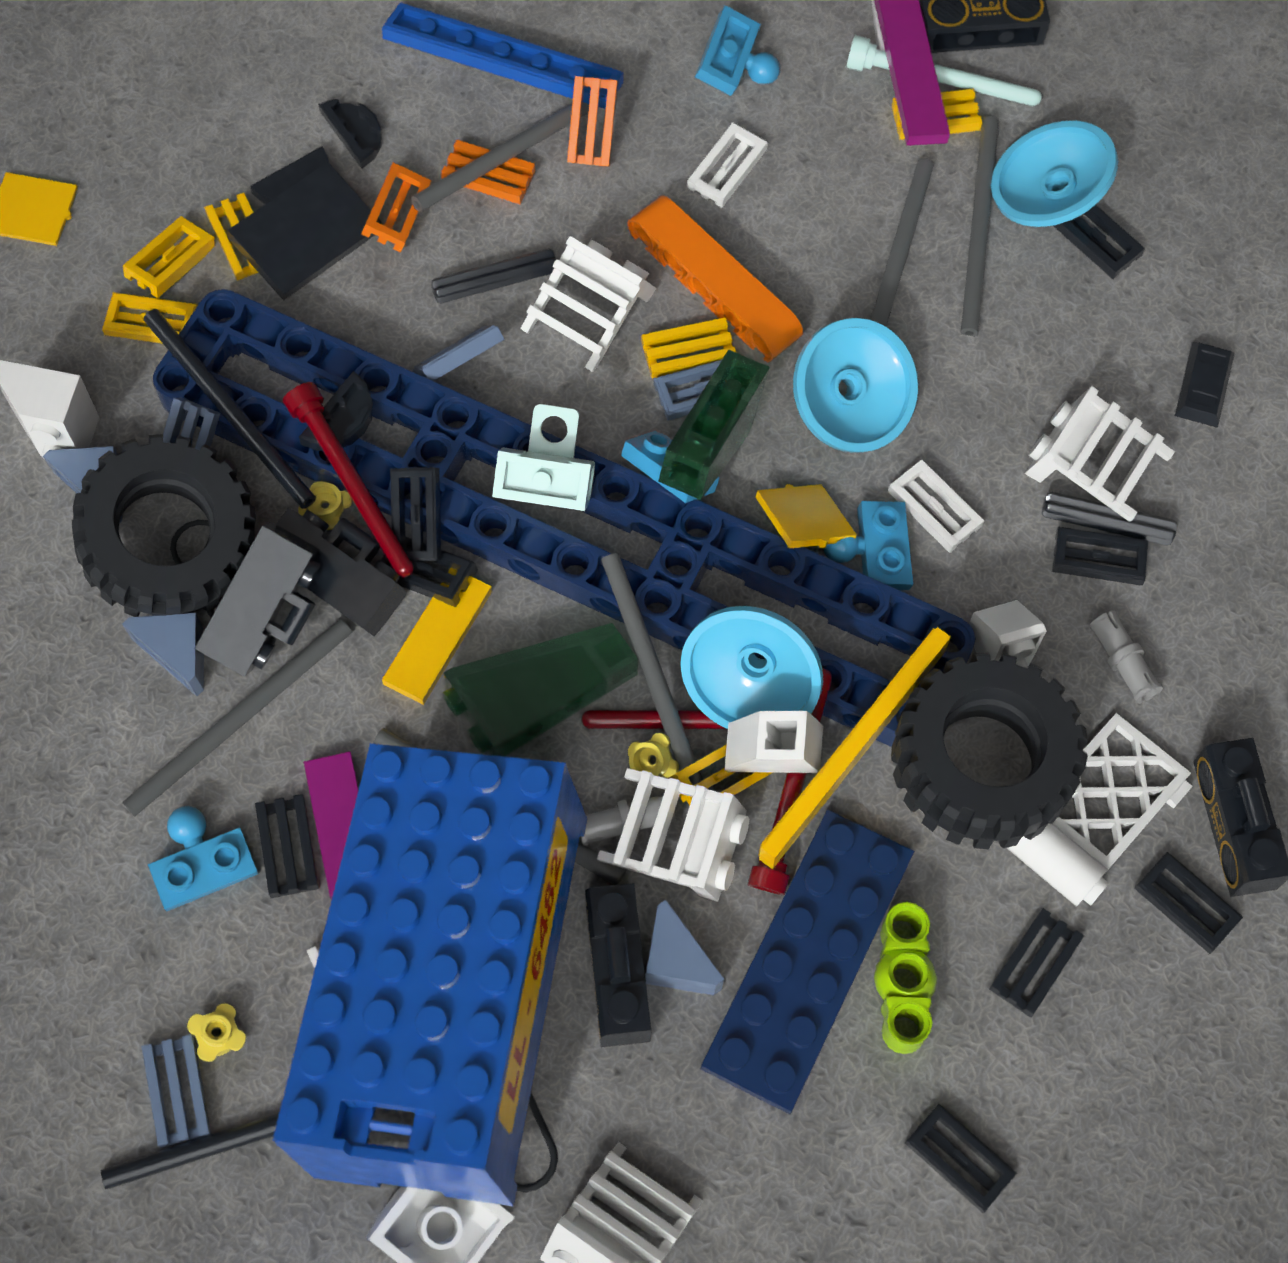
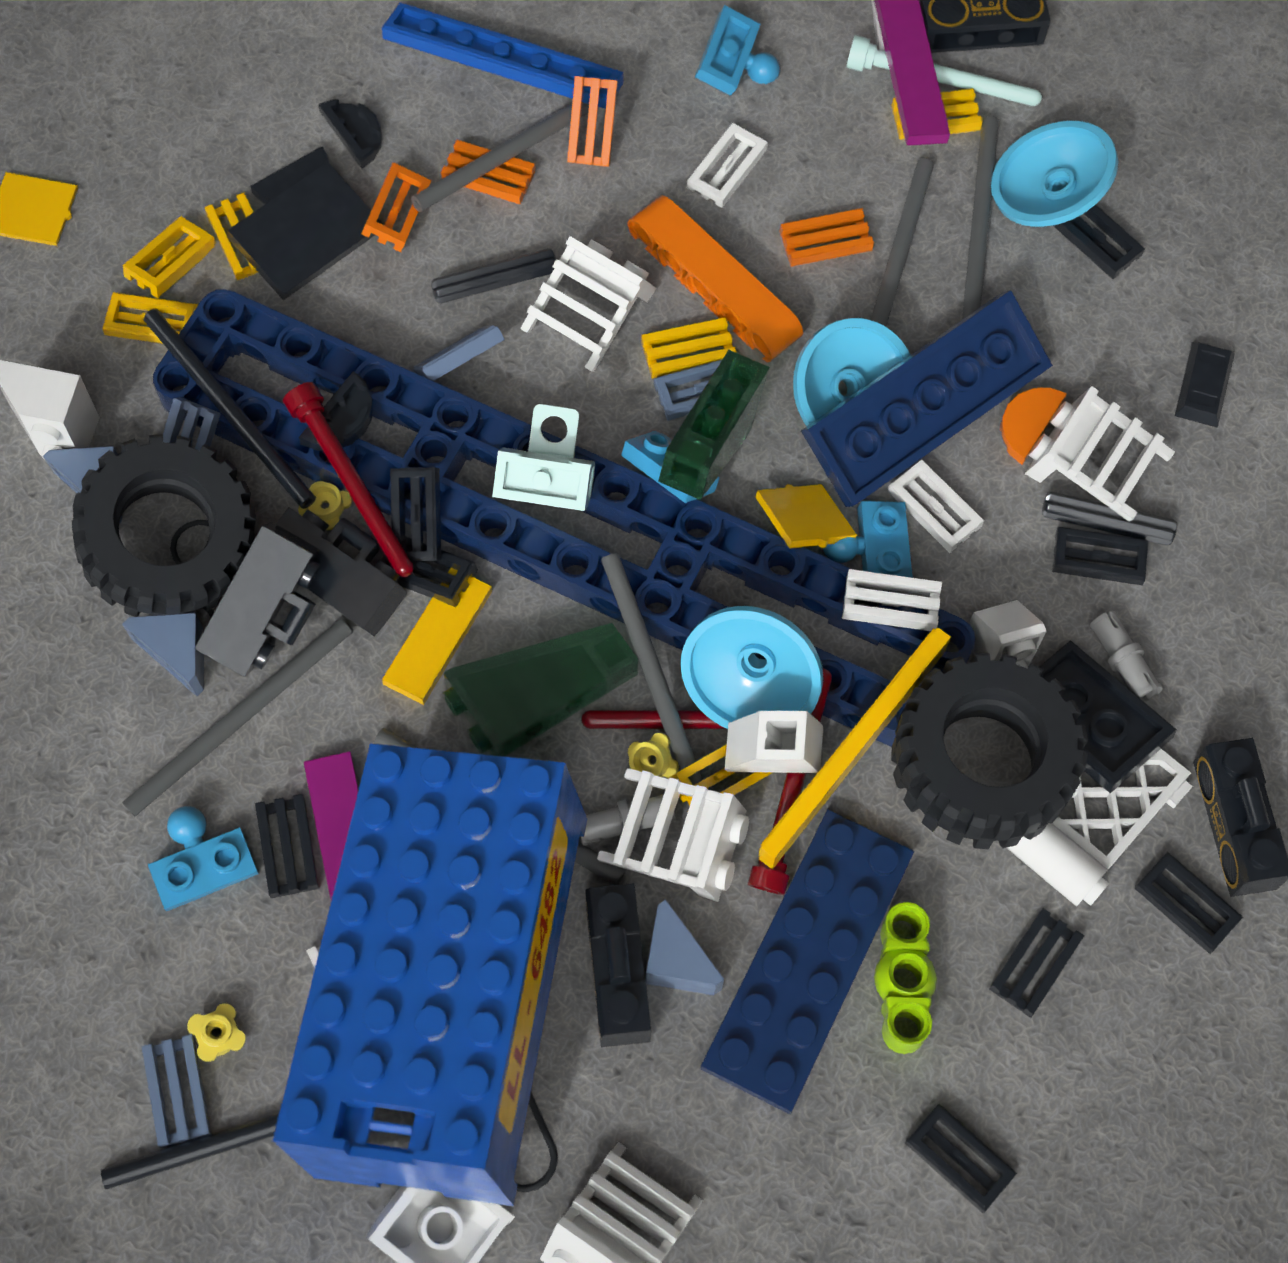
none -> orange tile [780,208,874,267]
none -> dark blue plate [801,290,1053,507]
none -> white tile [842,569,942,631]
none -> orange tile [1000,388,1067,465]
none -> black tile [1039,640,1177,793]

